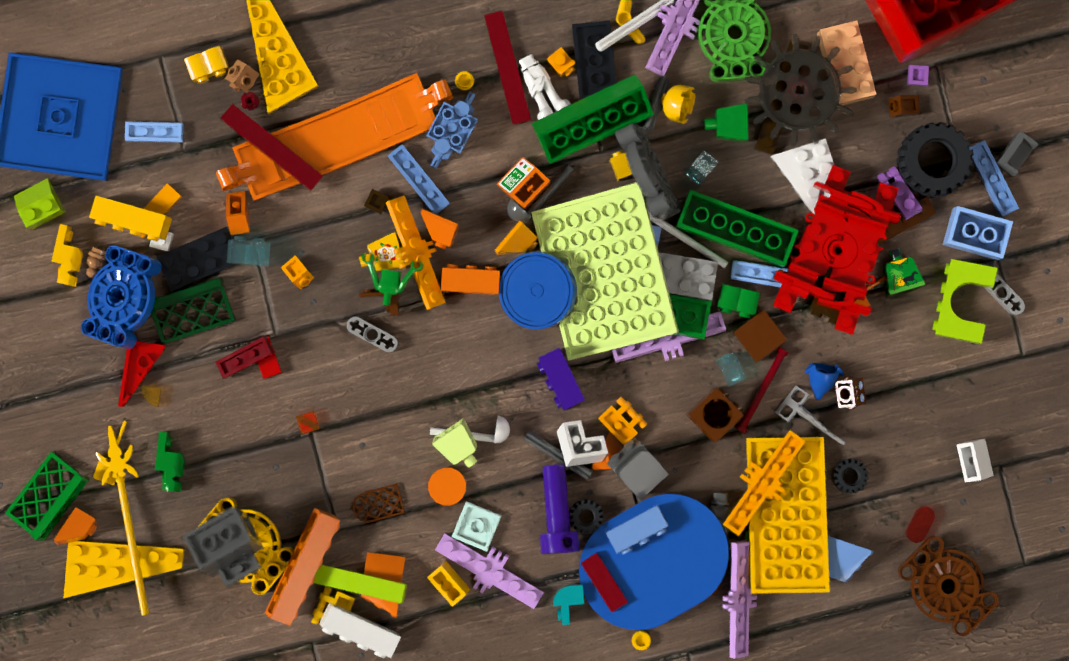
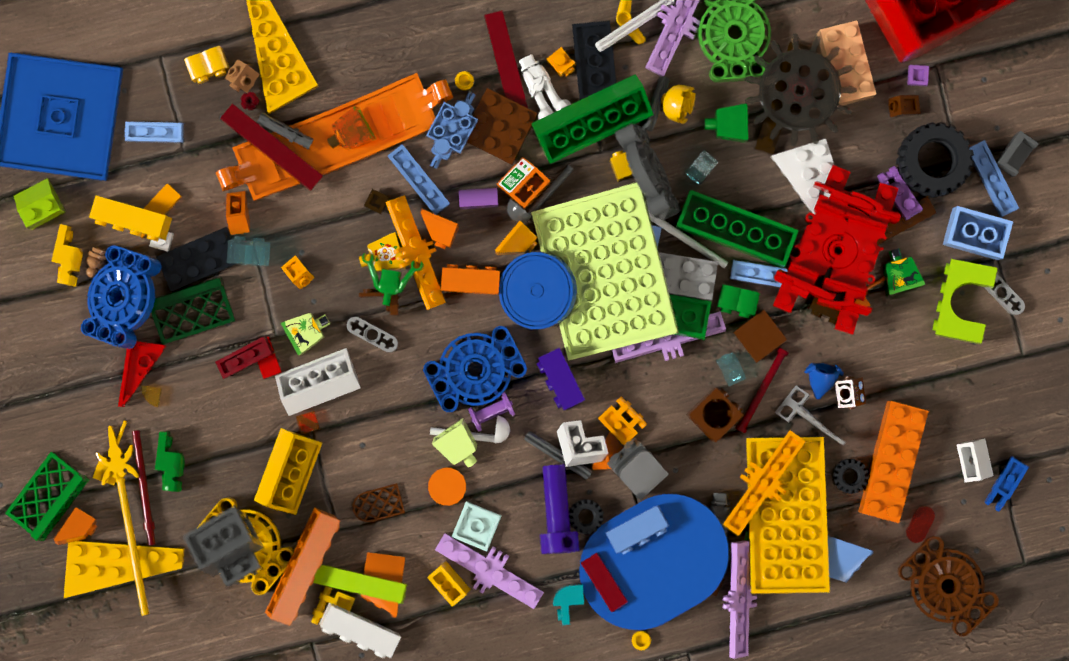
none -> dark red bar [132,430,156,545]
none -> yellow slope [254,428,322,515]
none -> dark grey pin [257,112,314,150]
none -> white slope [275,348,361,416]
none -> torso [281,313,330,356]
none -> clear orange torso [327,106,377,150]
none -> blue piece [423,326,527,412]
none -> medium lavender brick [459,188,498,209]
none -> reddish brown plate [467,88,538,165]
none -> medium lavender hose [468,392,515,432]
none -> orange brick [858,401,929,523]
none -> blue hinge [984,457,1029,512]

